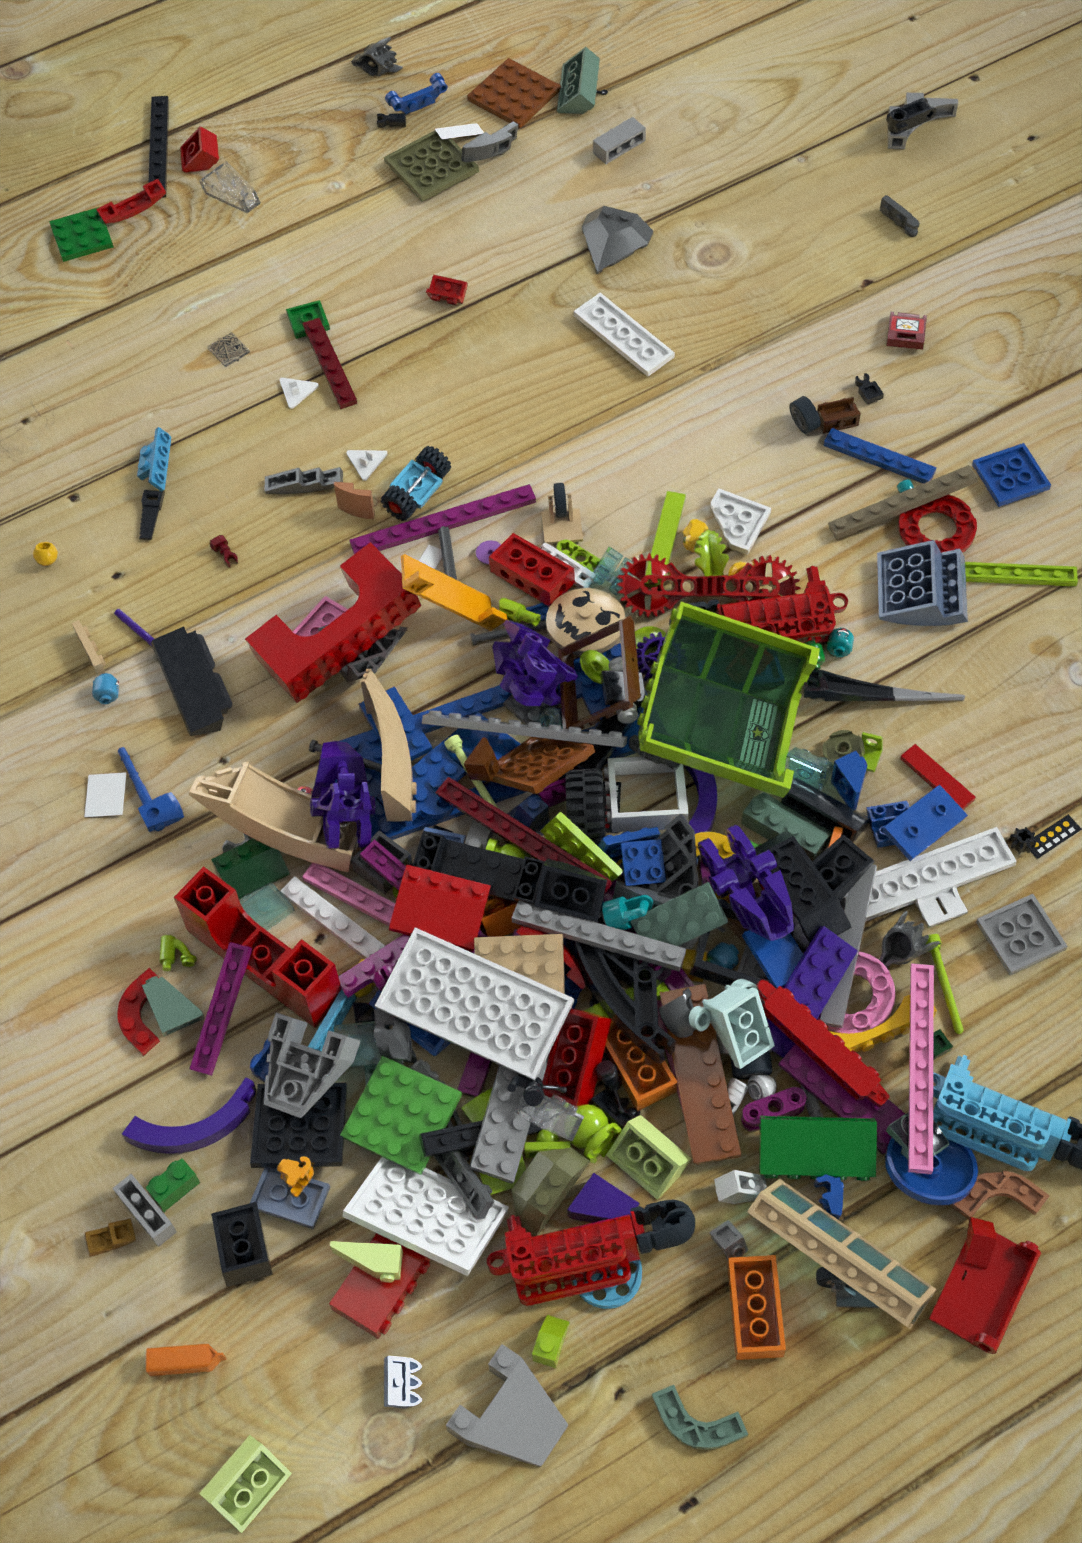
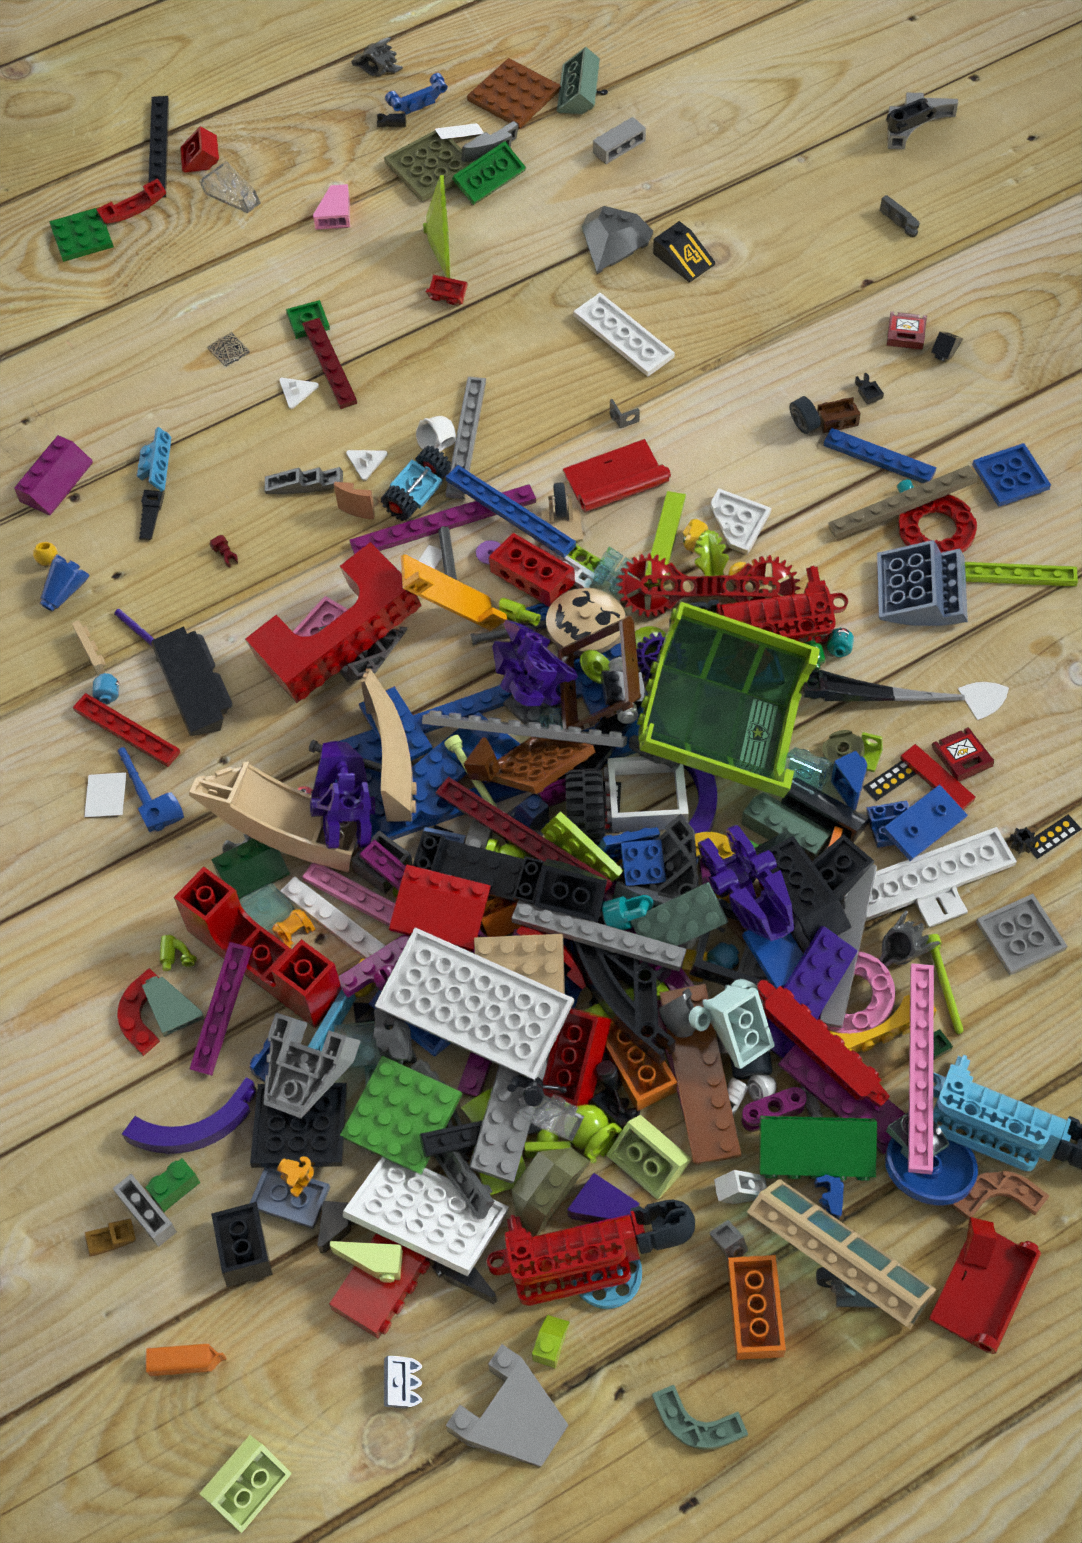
none -> magenta slope [14,435,93,516]
none -> blue cone [40,554,90,612]
none -> red plate [73,693,181,767]
none -> light orange piece [272,909,316,948]
none -> bright pink slope [313,184,350,230]
none -> black slope [317,1201,355,1253]
none -> white piece [416,416,456,452]
none -> lime slope [423,175,450,278]
none -> black slope [431,1260,497,1304]
none -> light grey tile [446,377,486,499]
none -> blue plate [446,465,576,558]
none -> green plate [452,141,526,205]
none -> red door [563,439,671,513]
none -> dark grey bracket [609,399,640,429]
none -> black slope [653,221,715,283]
none -> black sticker [863,761,916,801]
none -> black slope [931,331,963,361]
none -> dark red container [932,727,994,782]
none -> white sticker [958,682,1009,720]

